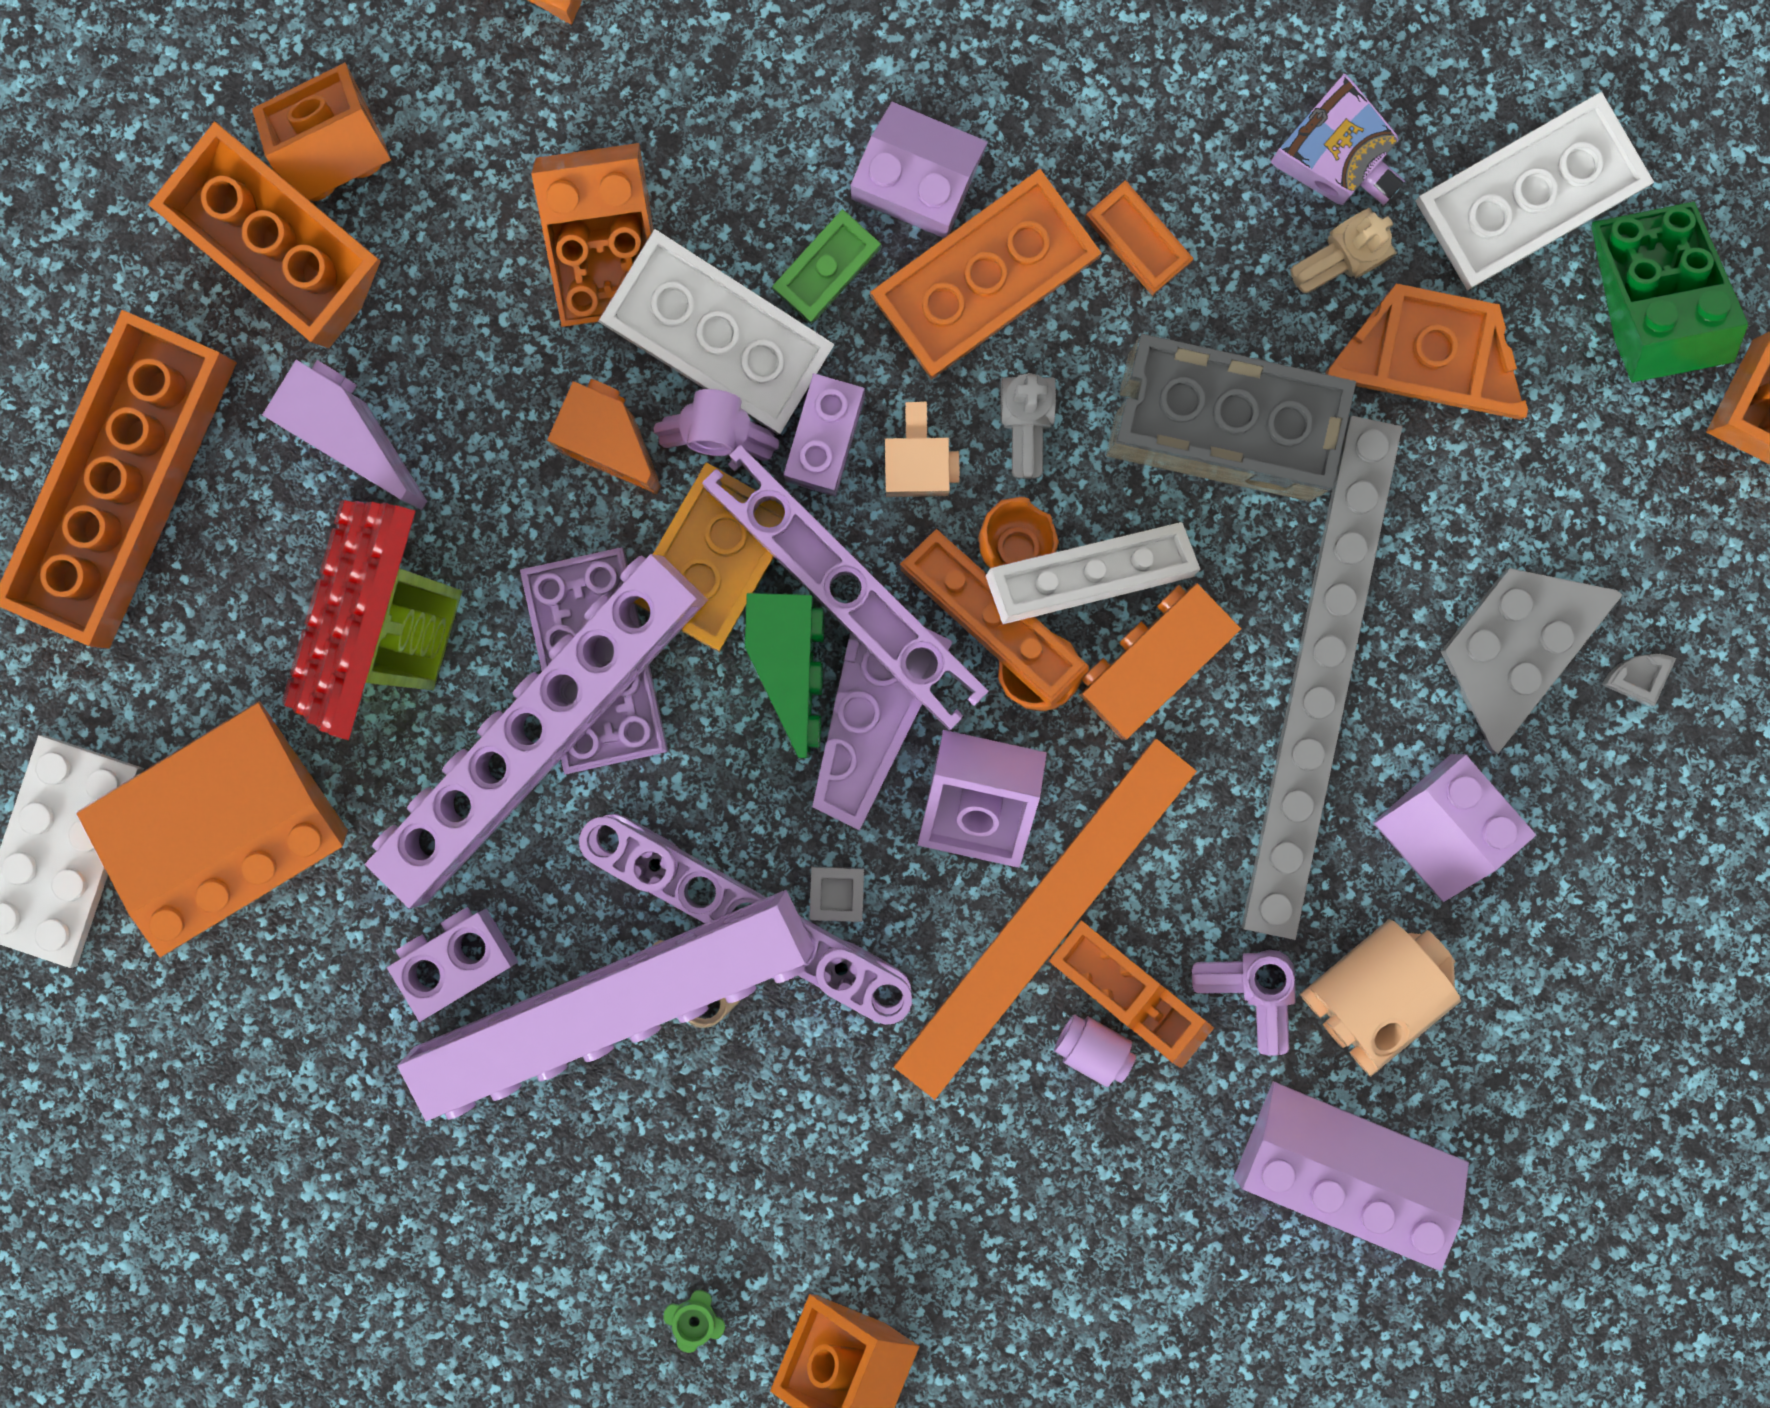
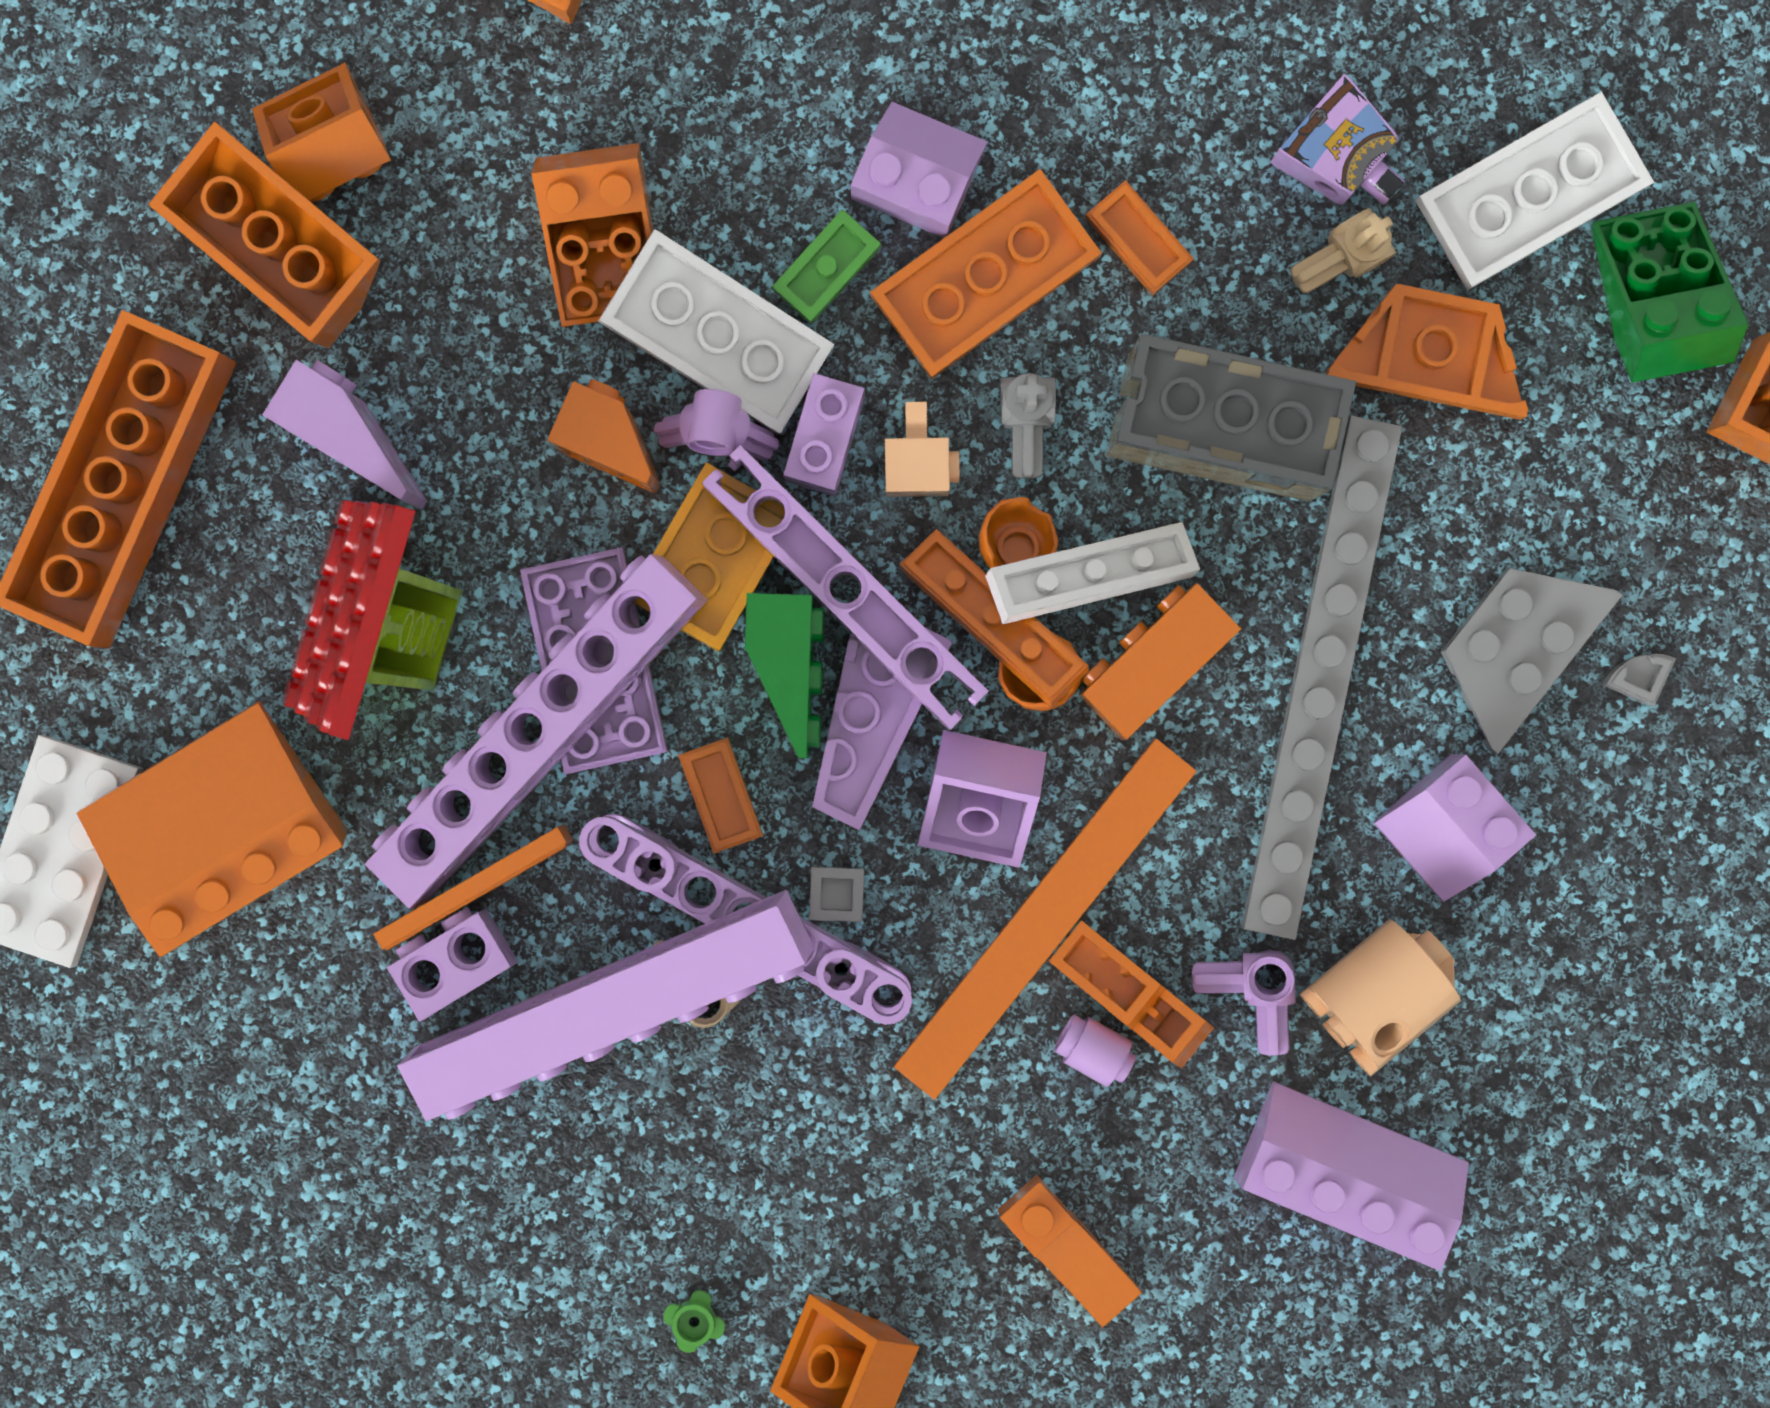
none -> orange tile [373,825,573,951]
none -> orange tile [678,737,764,854]
none -> orange slope [998,1174,1142,1328]

